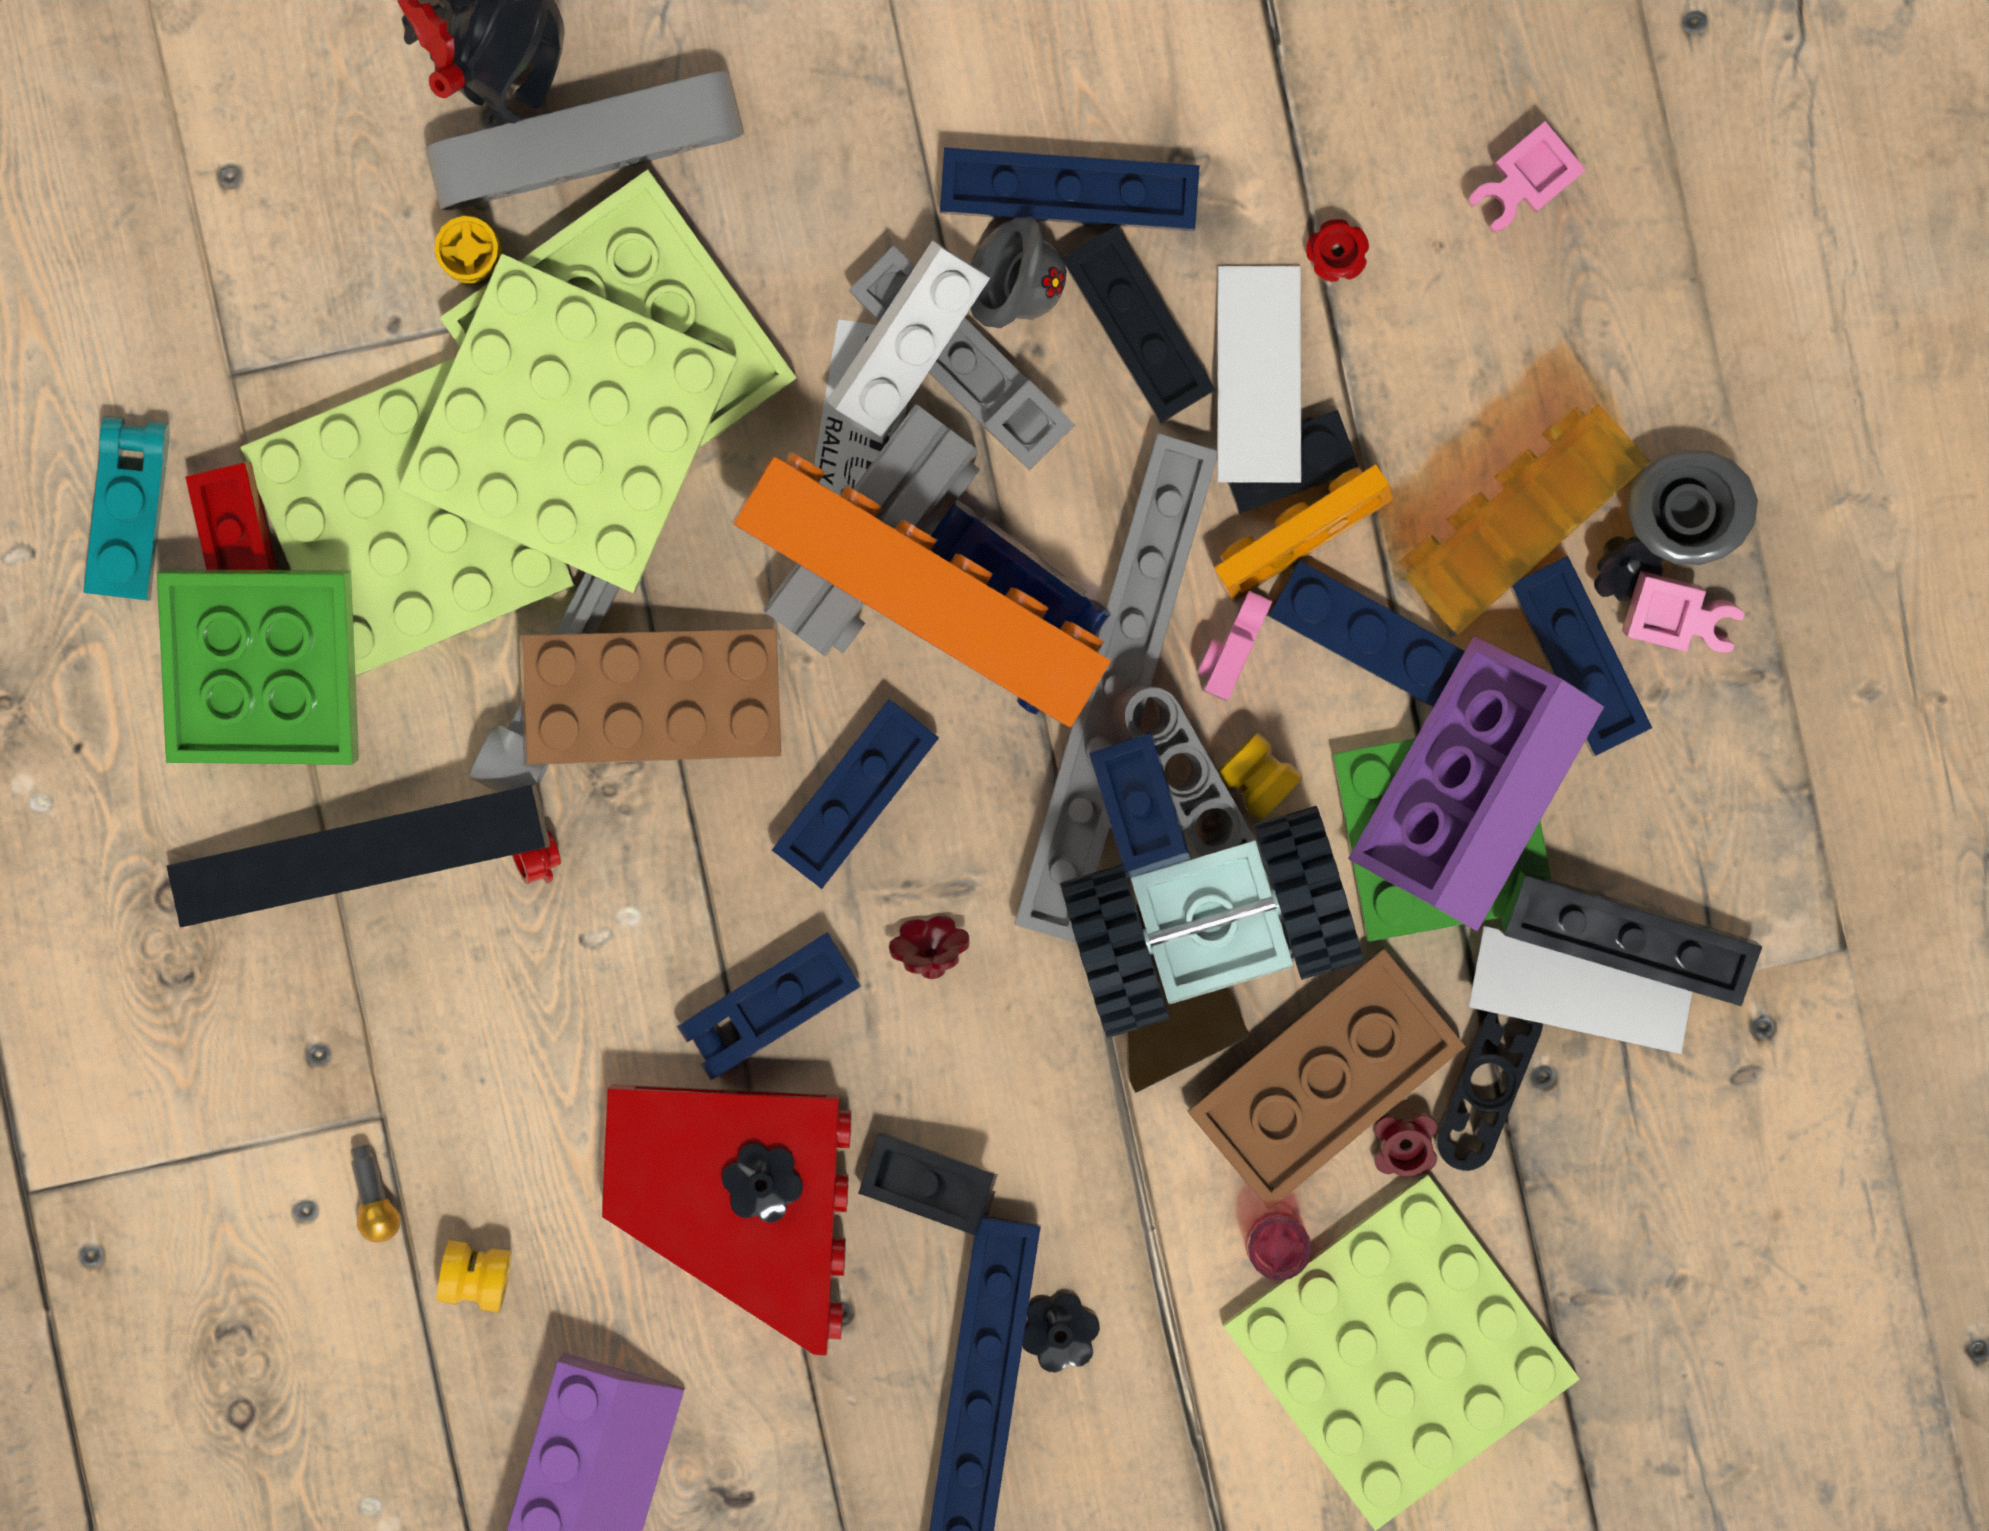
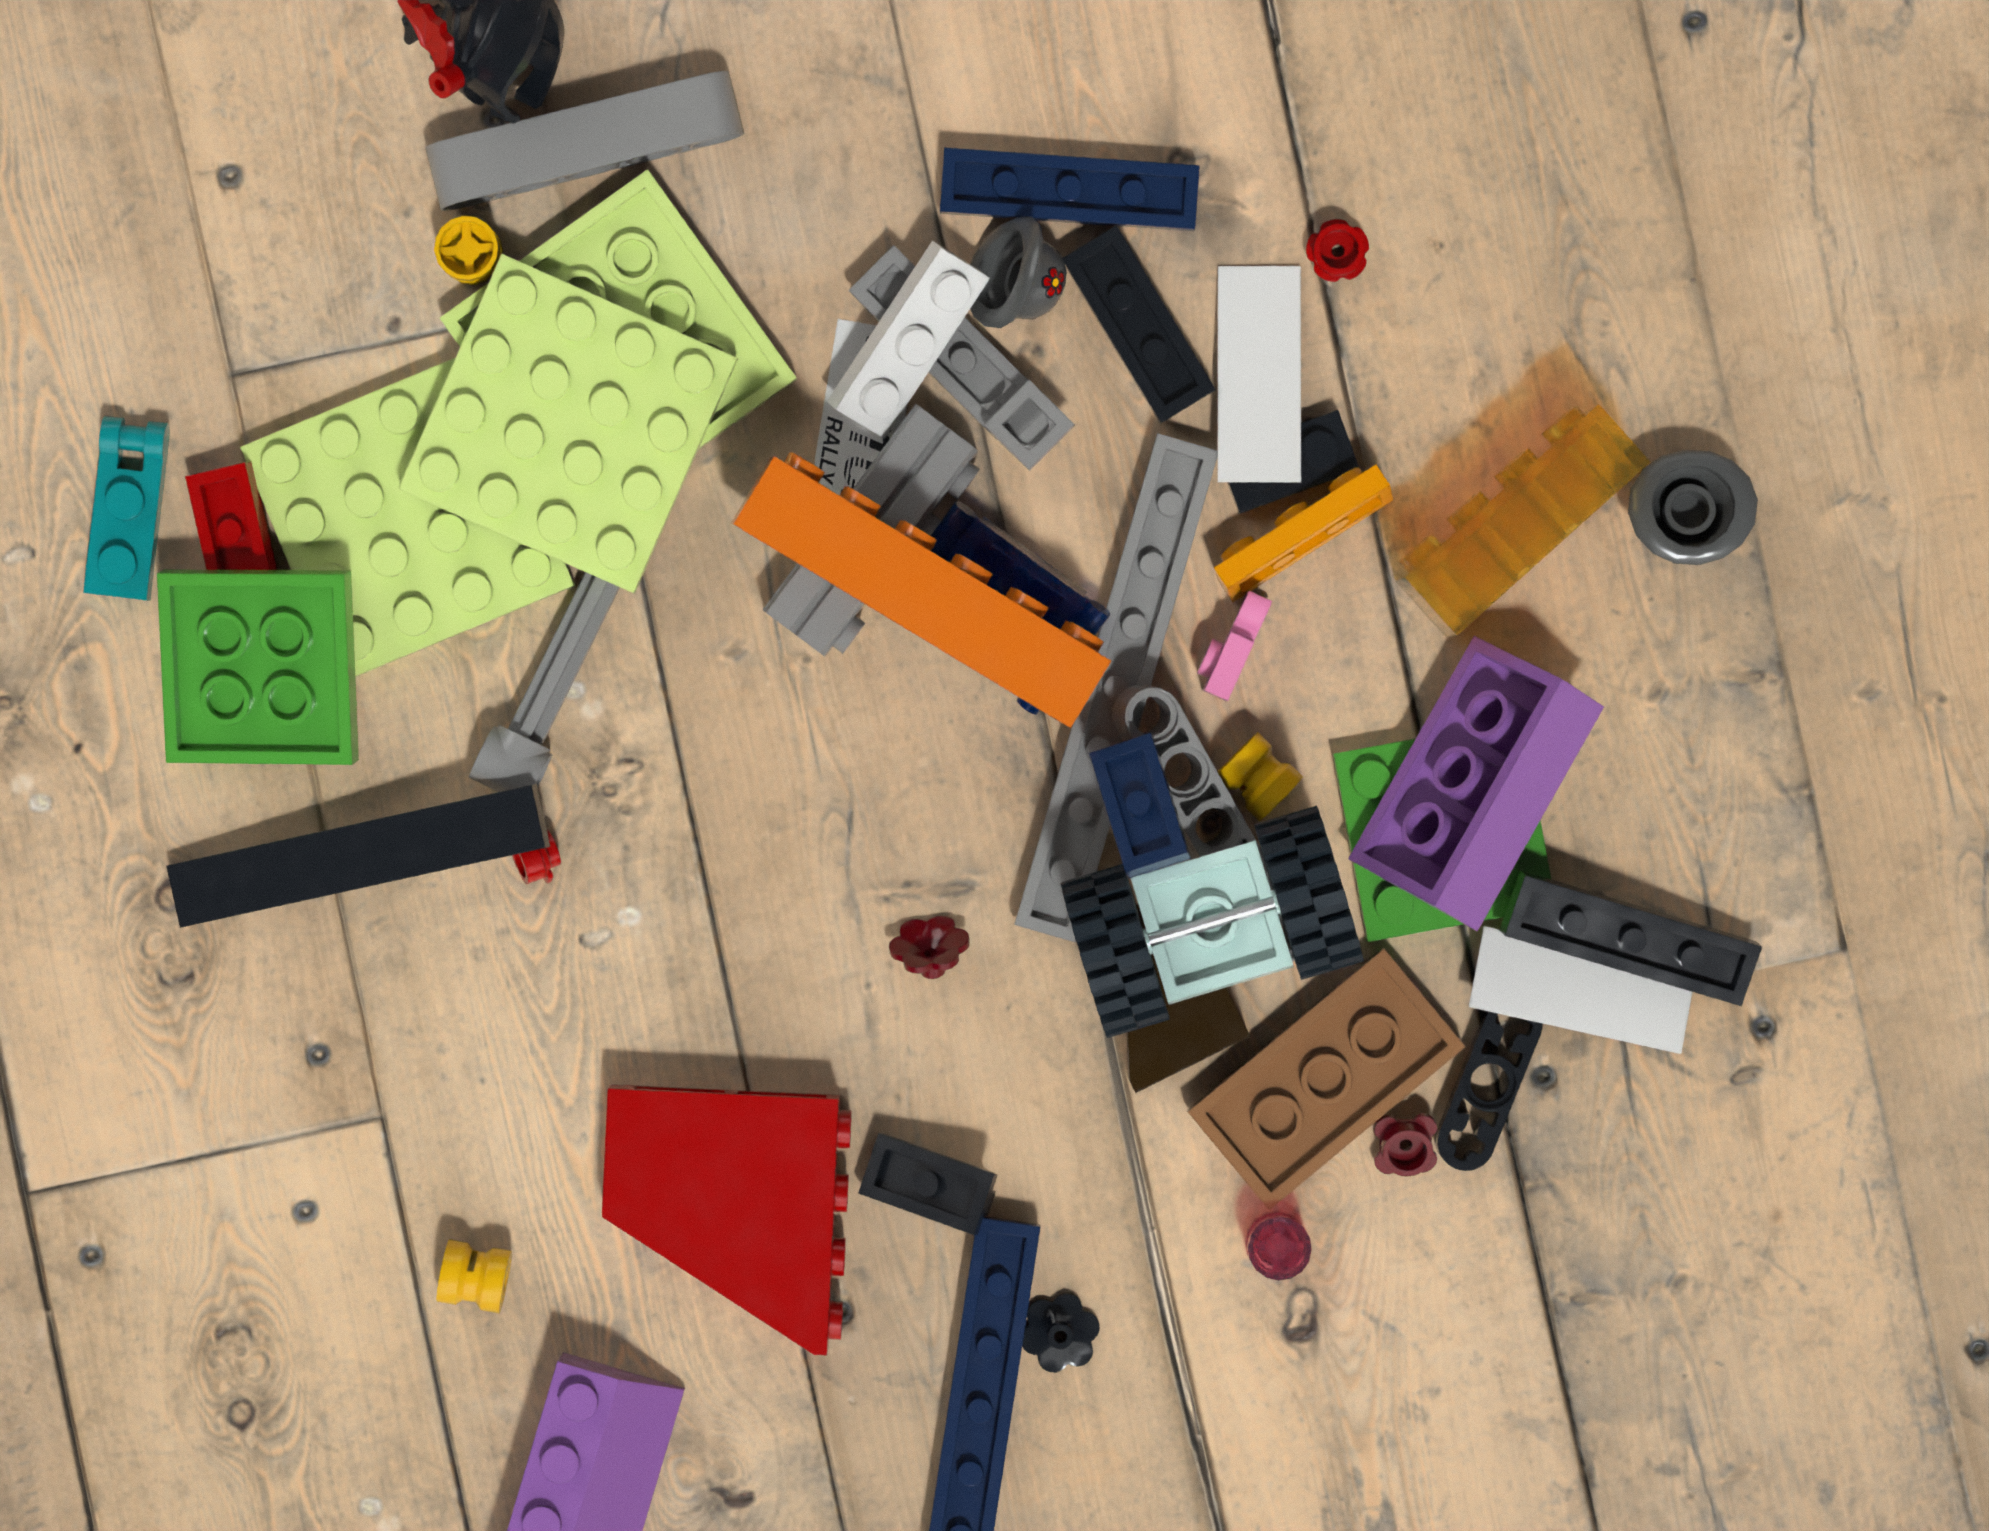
piece [351,1145,401,1243] -> none
medium nougat plate [519,629,781,765] -> none
dark blue plate [676,932,862,1080] -> none
black plant [722,1143,803,1223] -> none
dark blue plate [772,699,939,889] -> none
yellowish green plate [1222,1173,1580,1531] -> none
dark blue plate [1267,560,1465,707] -> none
bright pink plate [1467,121,1586,233] -> none
dark blue plate [1509,556,1652,756] -> none
black plant [1594,536,1664,601] -> none
bright pink plate [1622,571,1745,653] -> none

